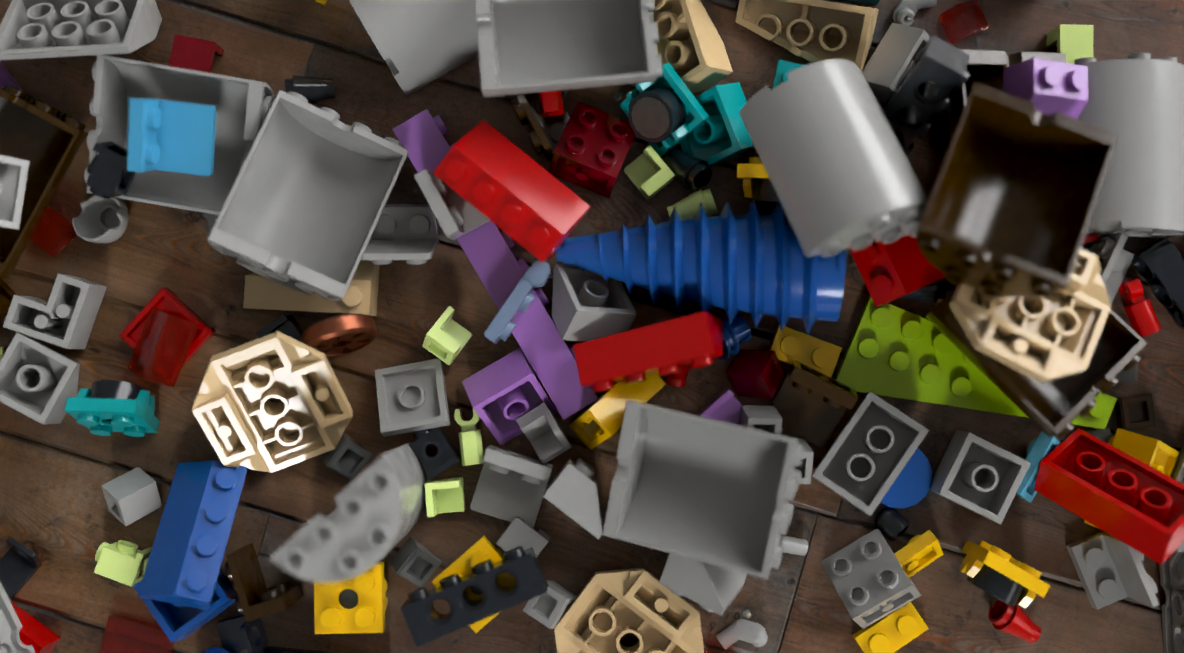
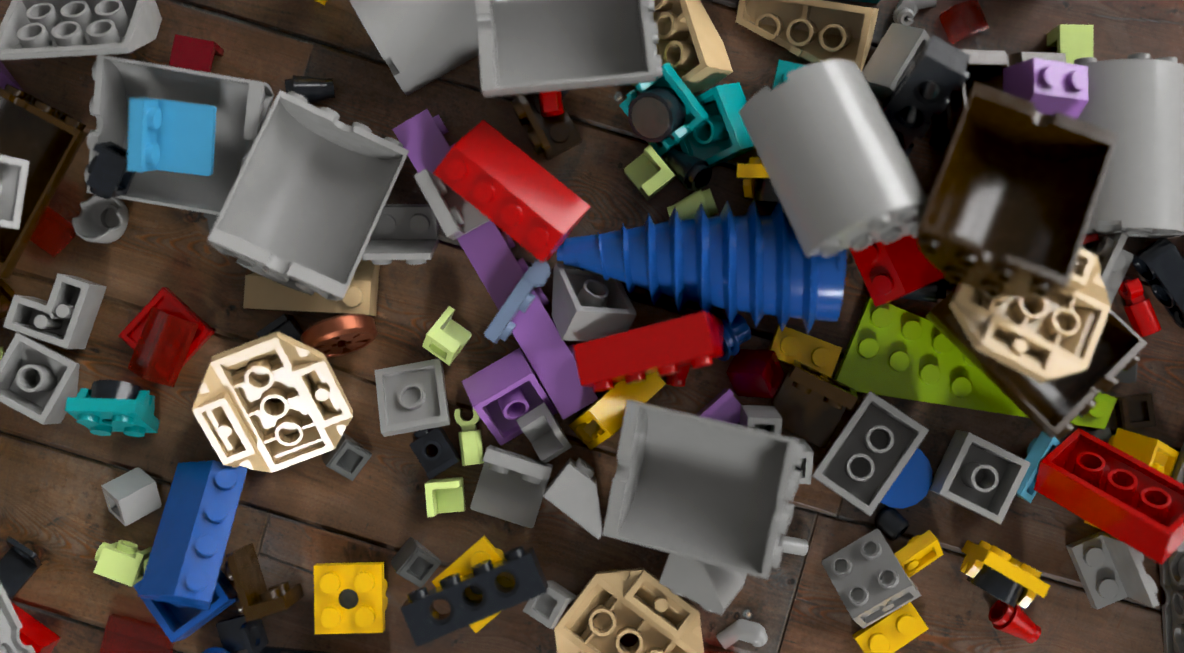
light grey cylinder [270,441,427,583] -> none
light grey panel [496,517,550,557] -> none
dark red bracket [549,102,636,198] -> none

